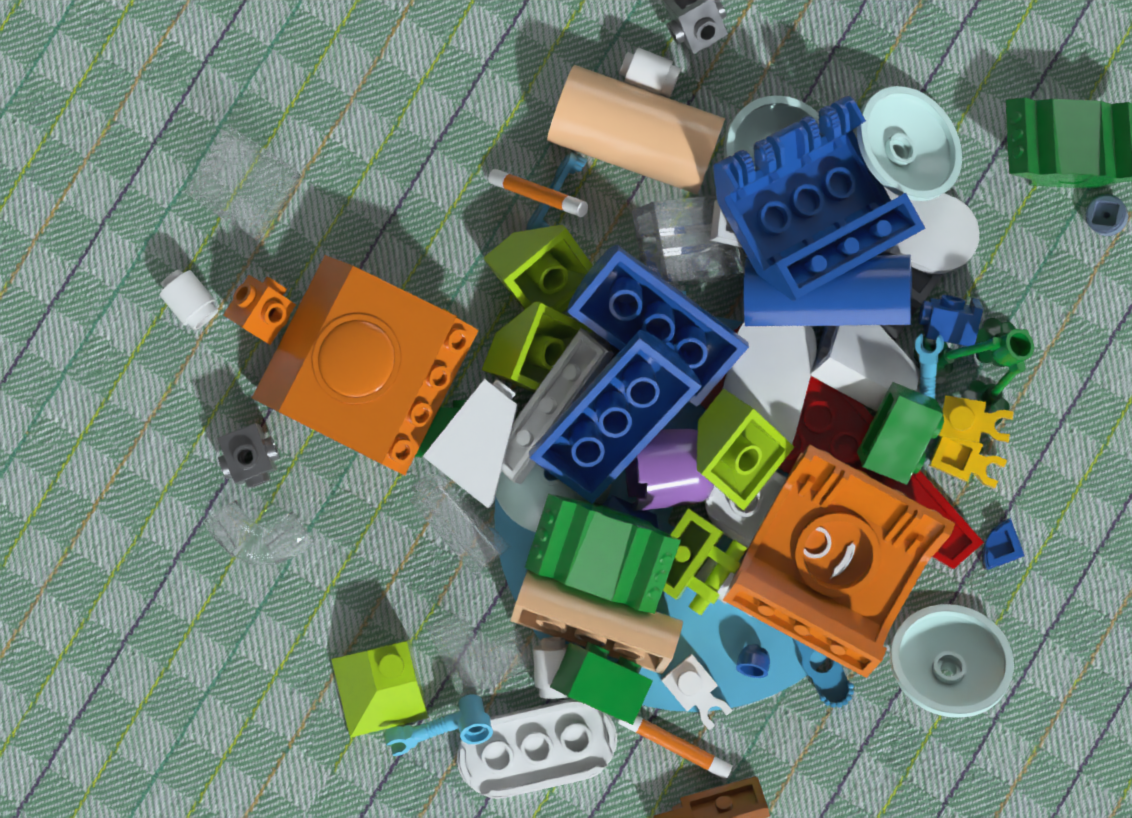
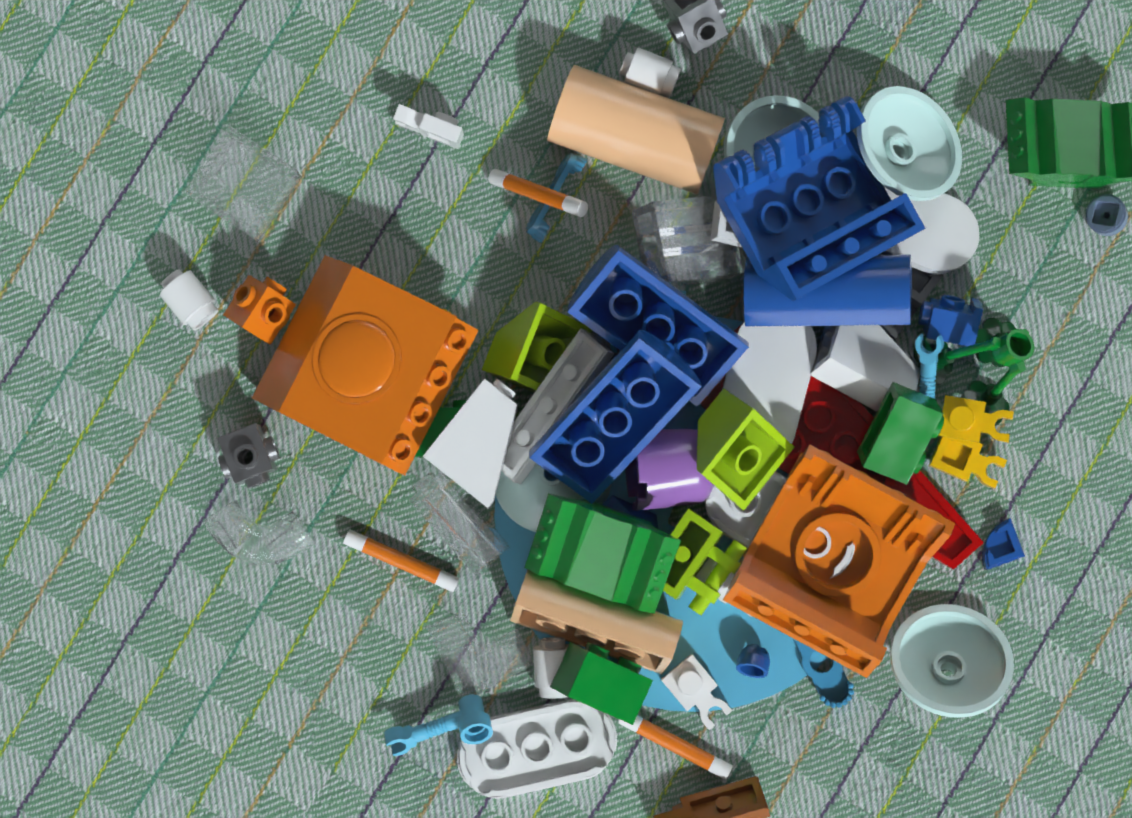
lime slope [331,639,429,738] -> none
lime slope [483,224,593,313] -> none
none -> orange bar [343,529,460,592]
none -> white plate [393,104,464,149]

